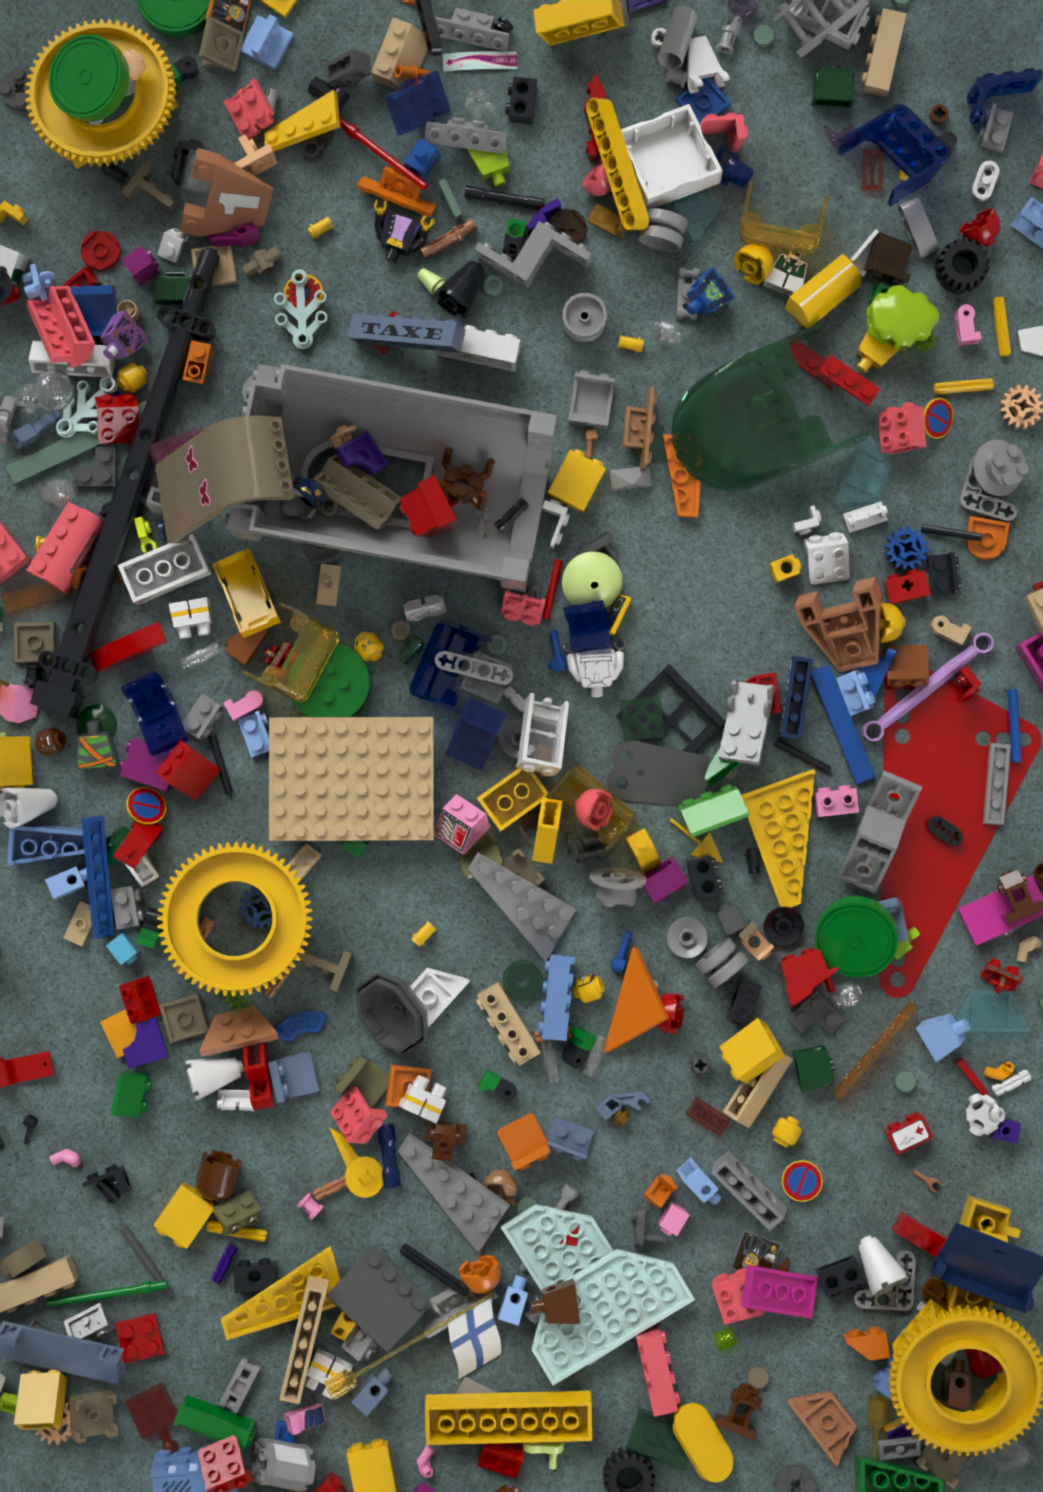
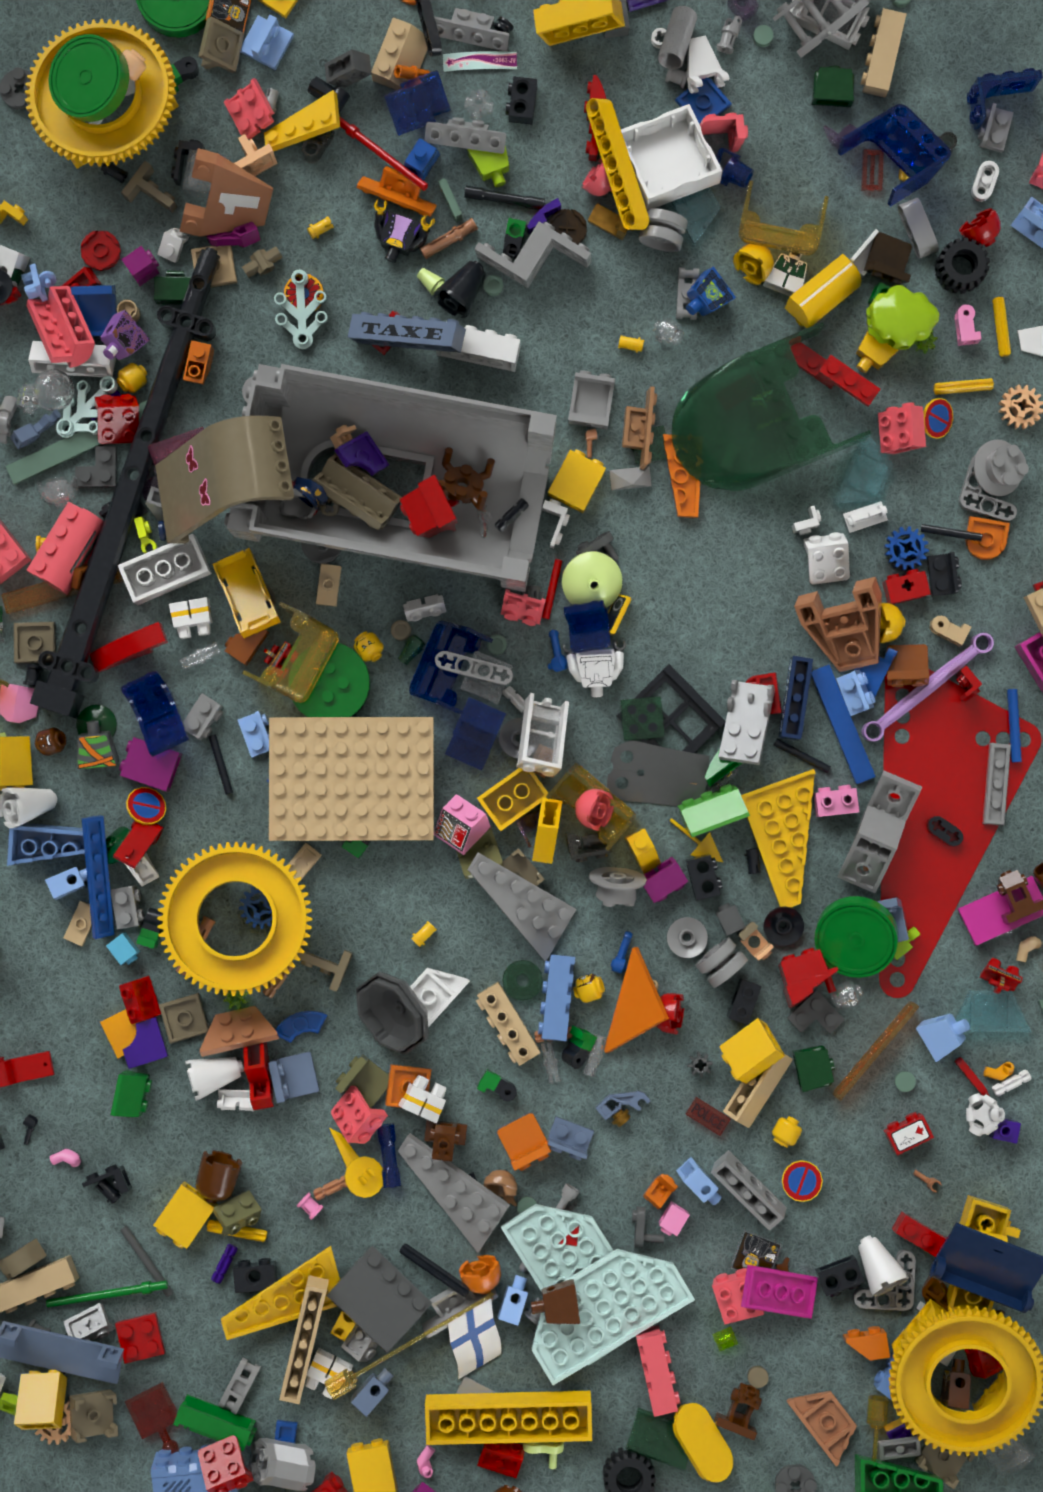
red brick [156,740,221,801] -> none
bright pink leg [224,690,265,721] -> none
bright pink leg [284,1403,326,1435] -> none
light grey wheel [562,293,607,343] -> none
yellow brick [768,554,801,584] -> none
reddish brown bush [929,104,949,125] -> none

